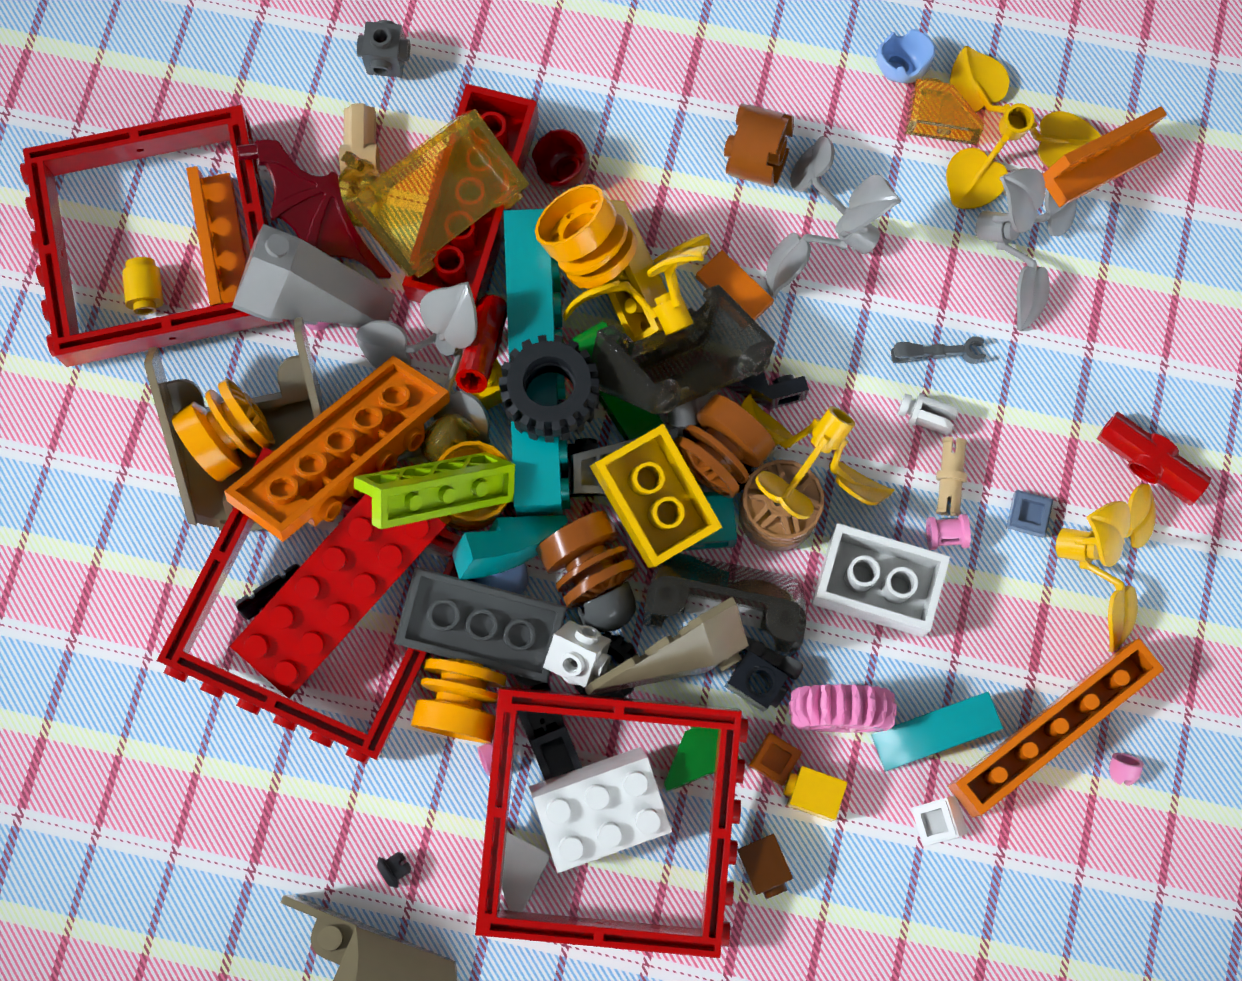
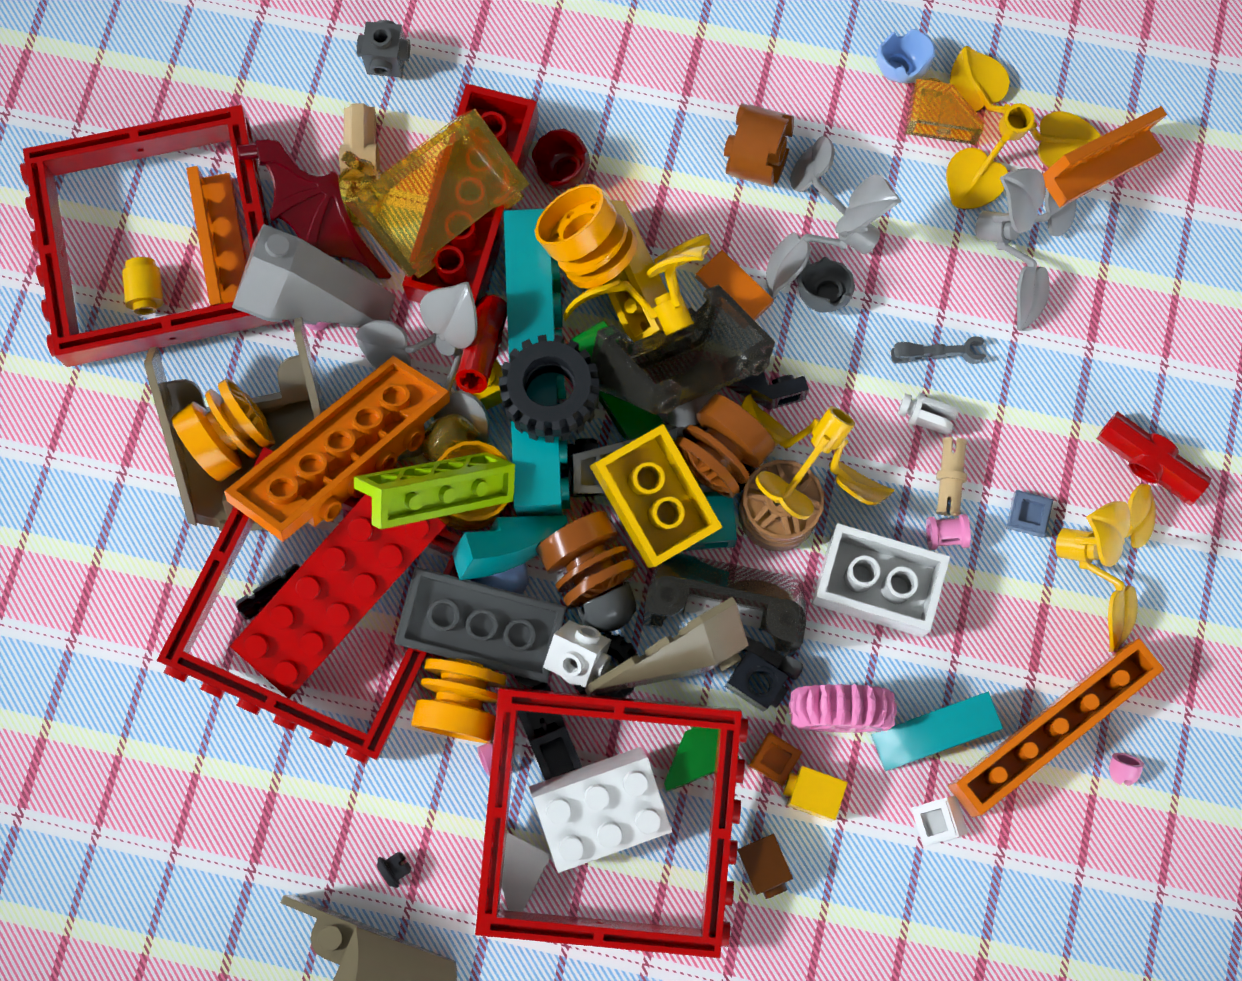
none -> dark grey hair [797,257,855,313]

